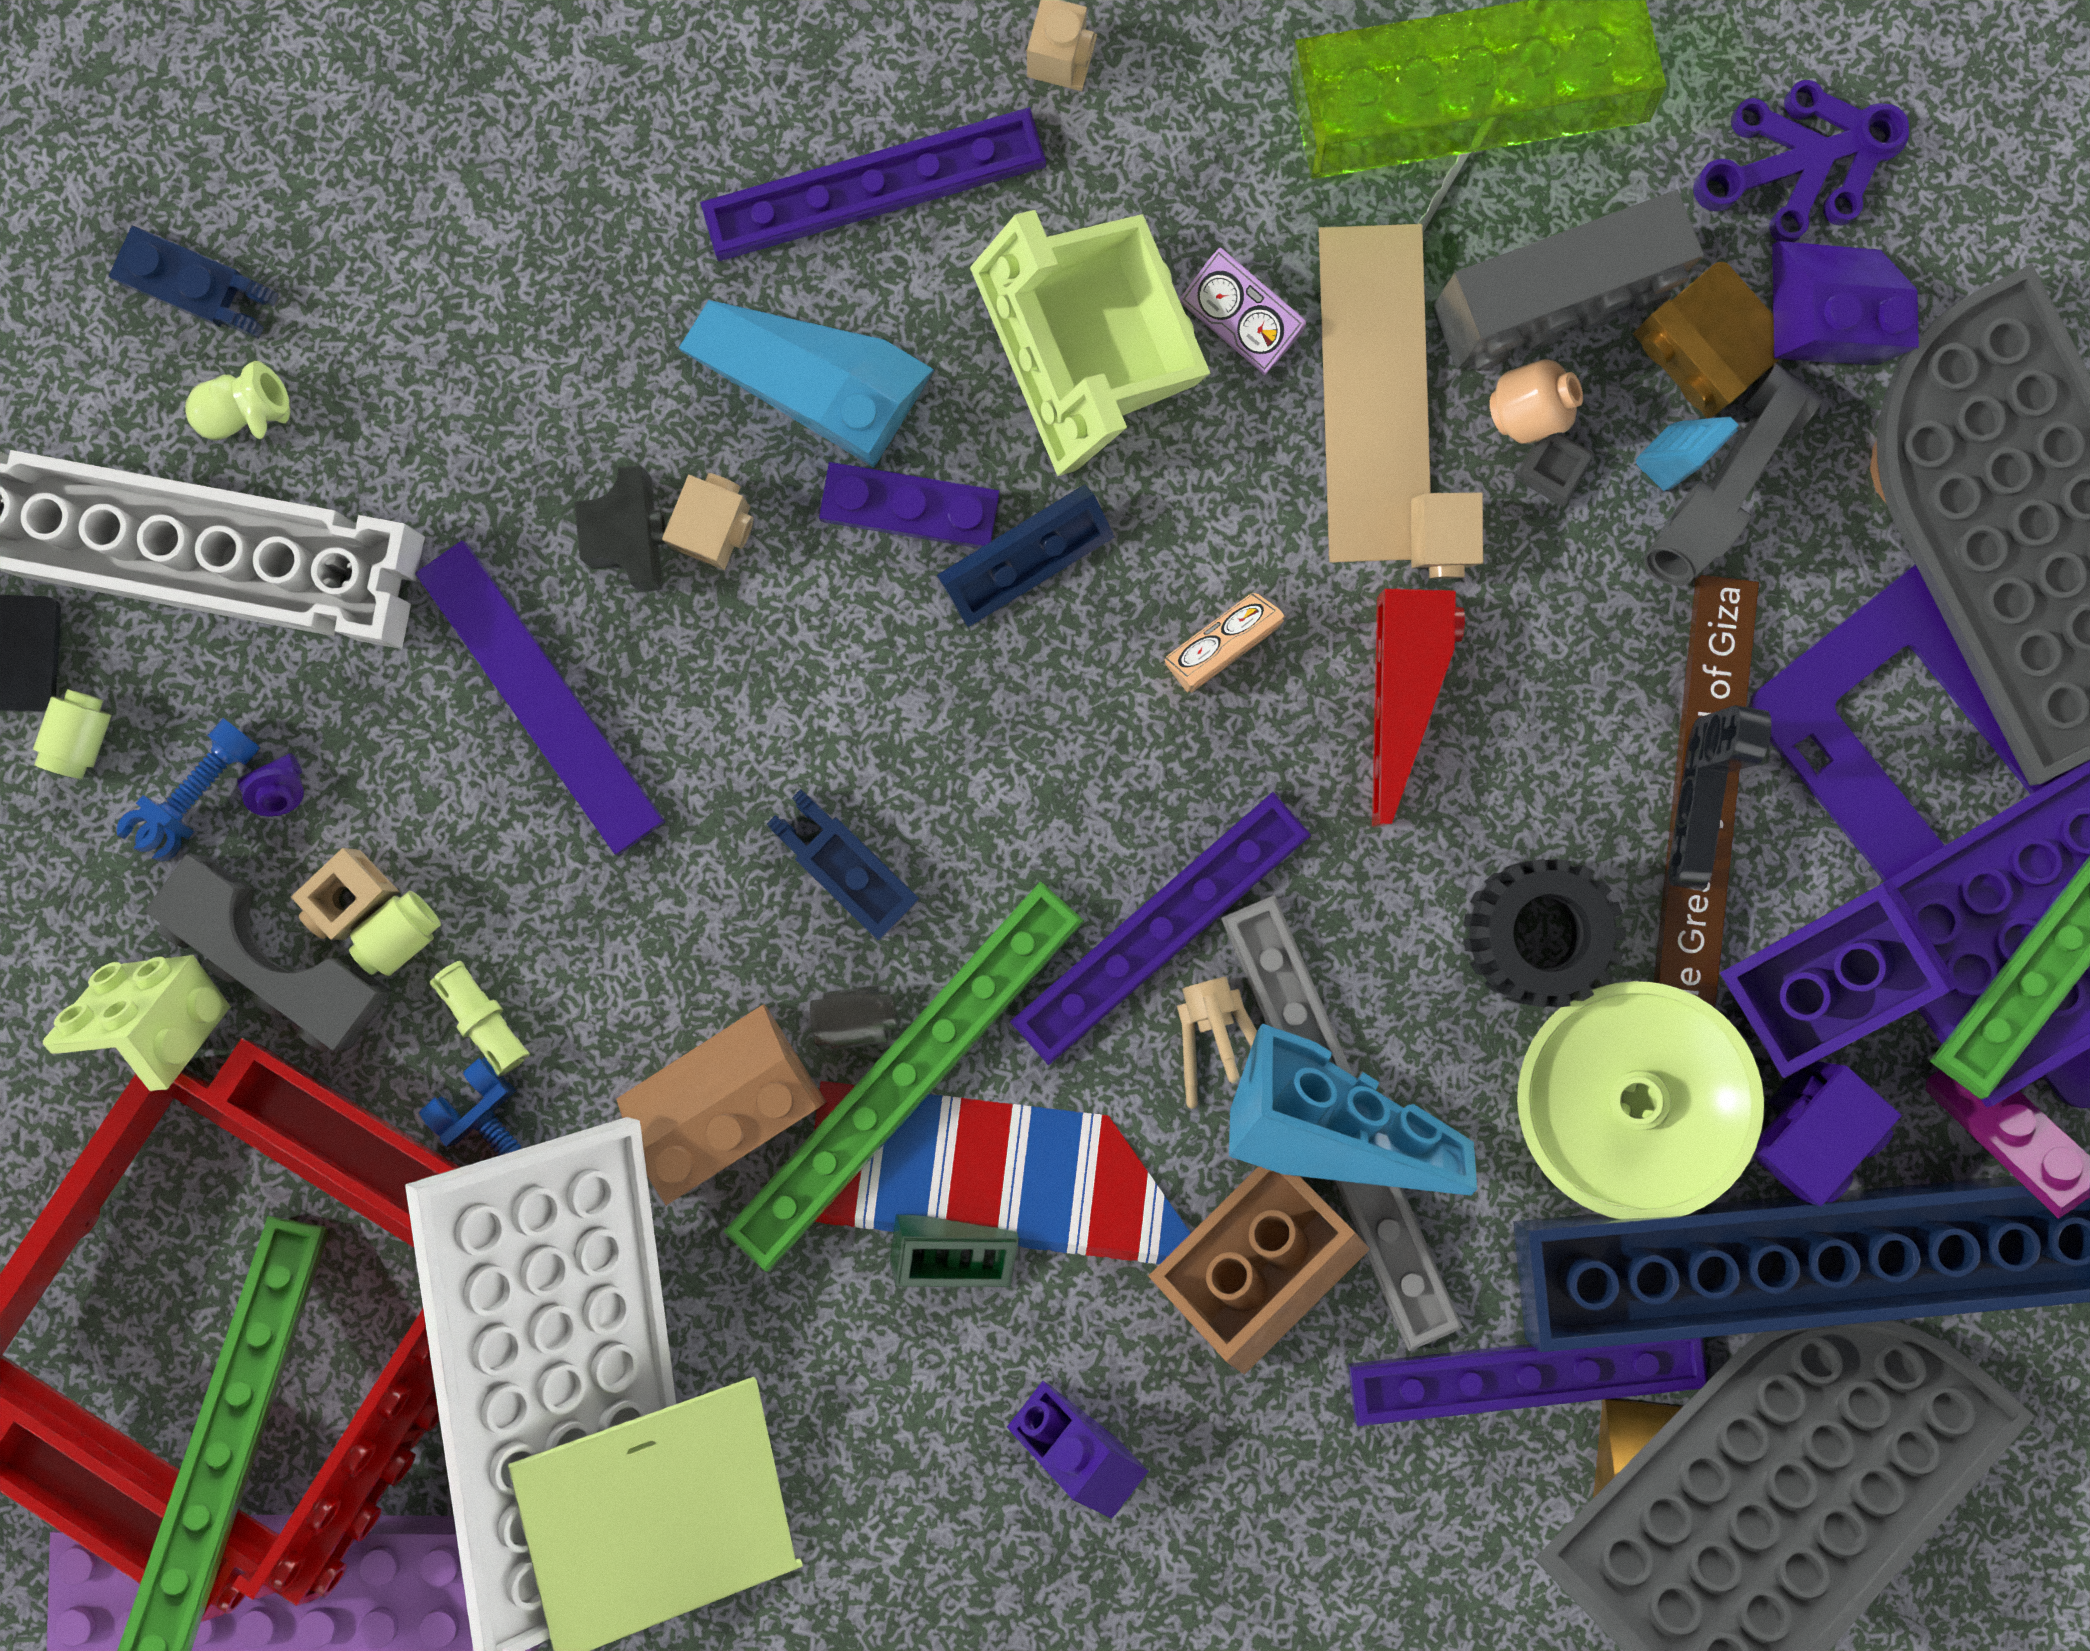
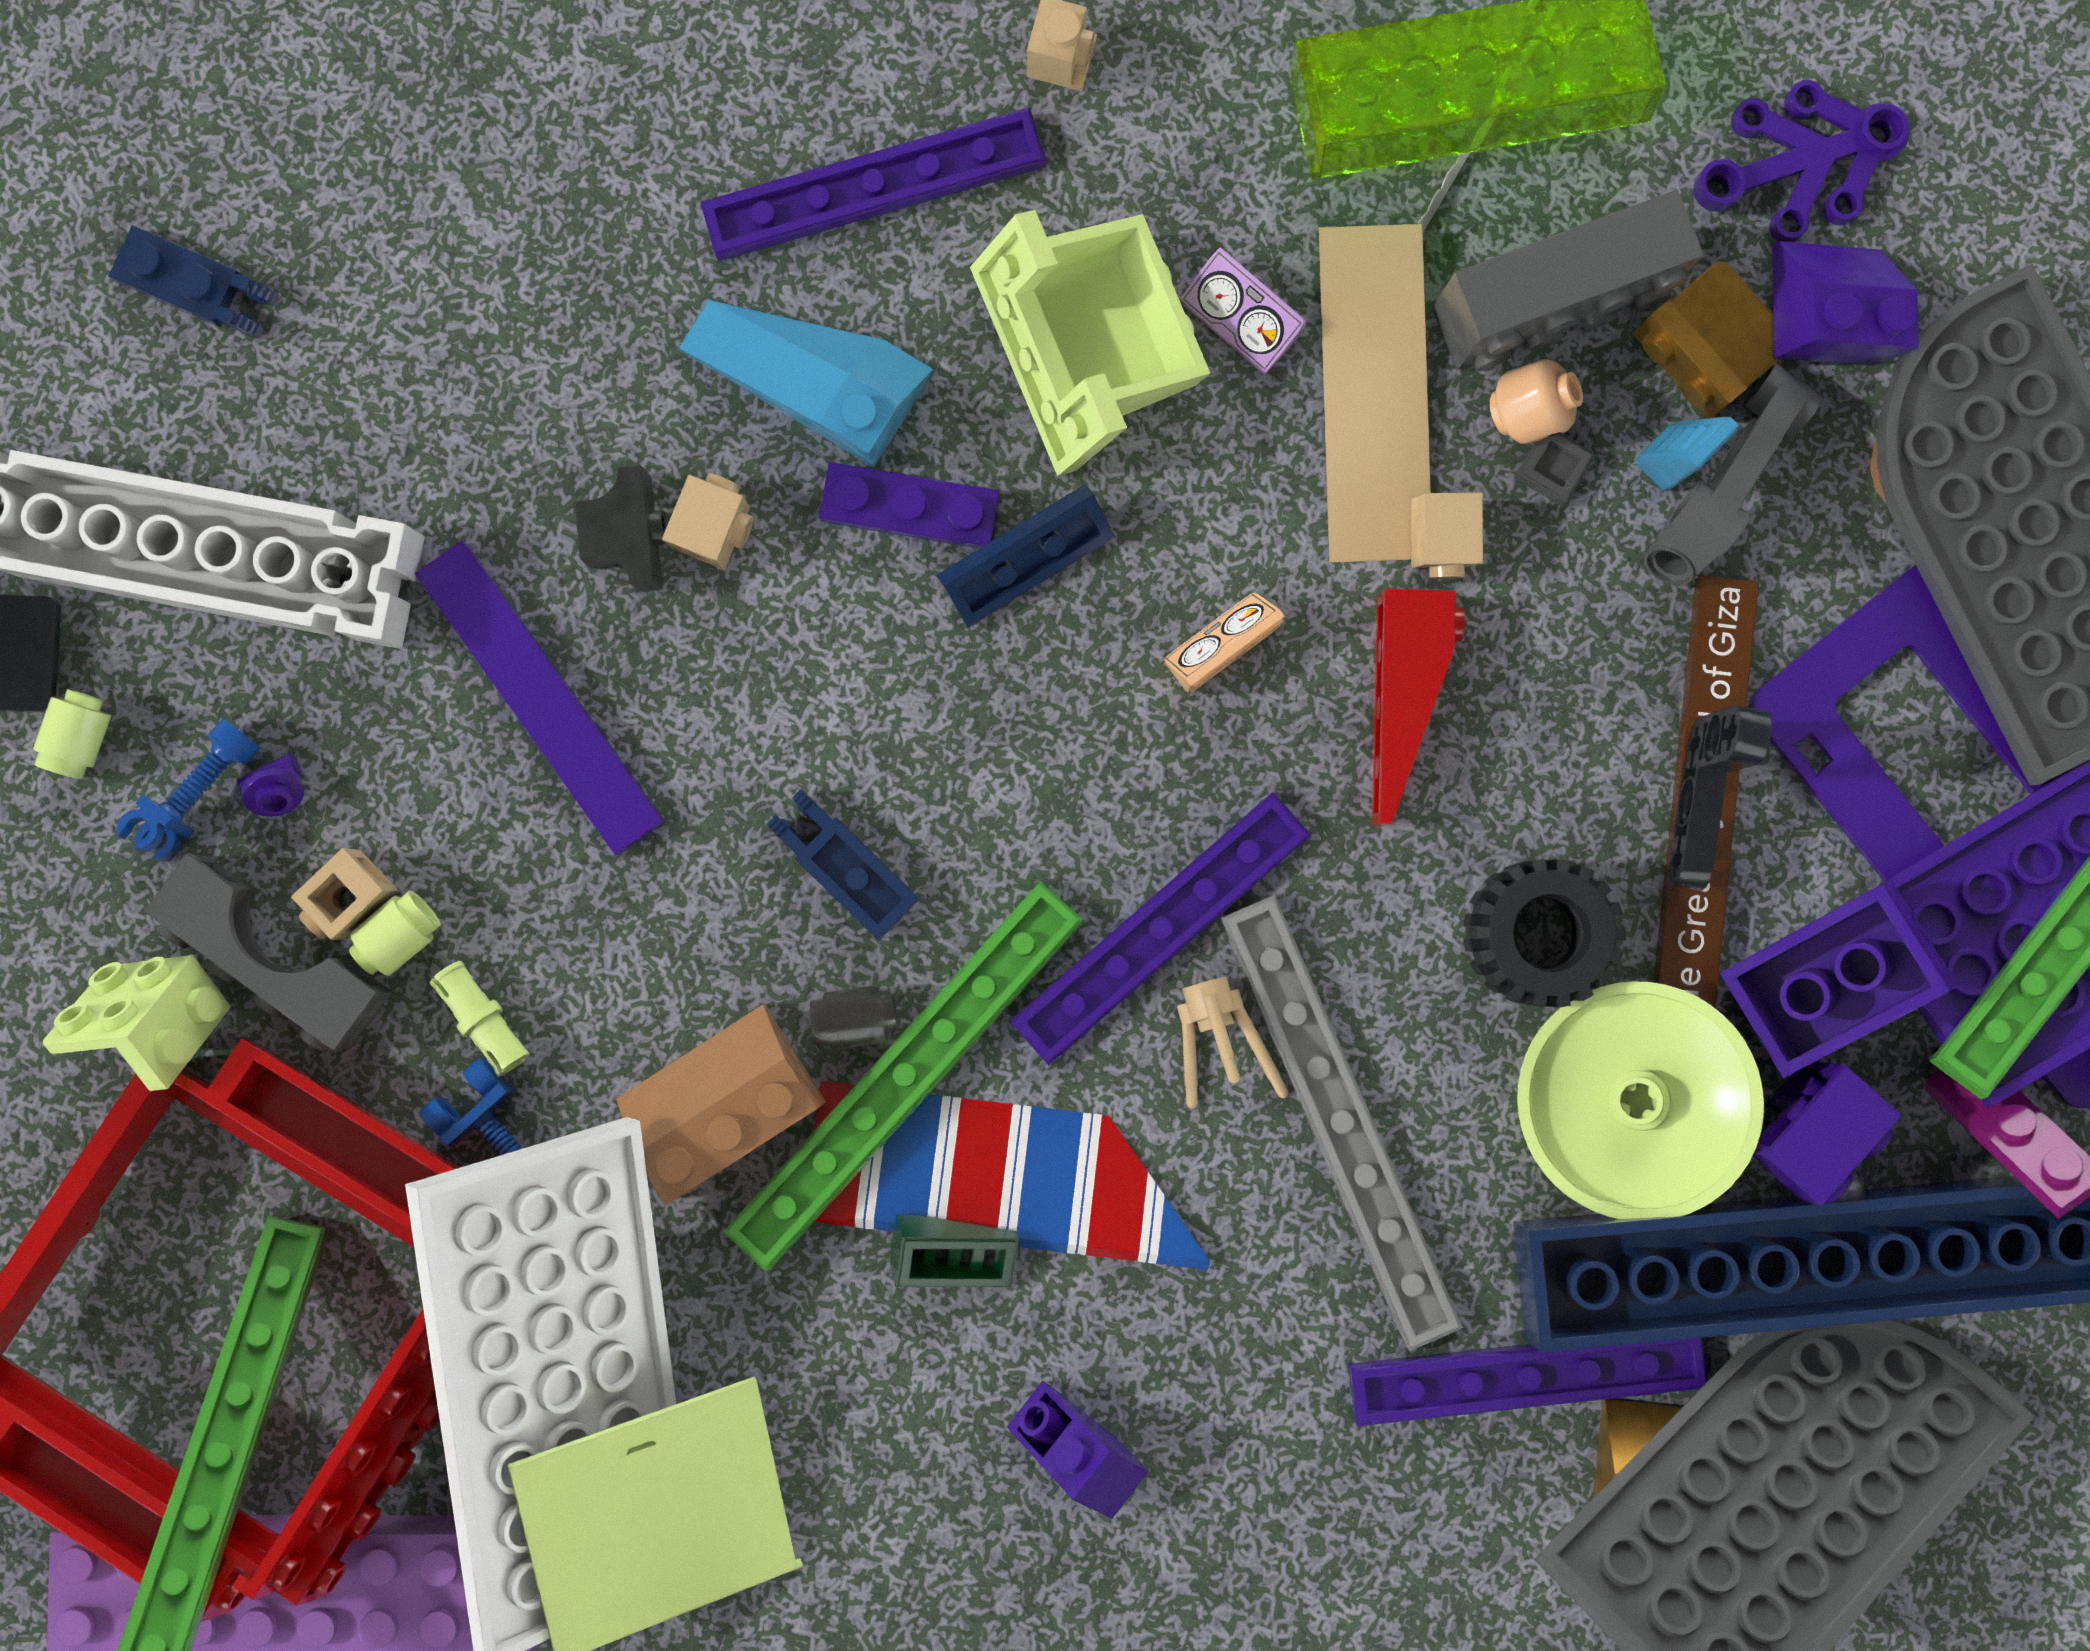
yellowish green animal [185,361,290,441] -> none
medium nougat slope [1148,1166,1370,1375] -> none
dark azure wedge [1229,1024,1477,1196] -> none

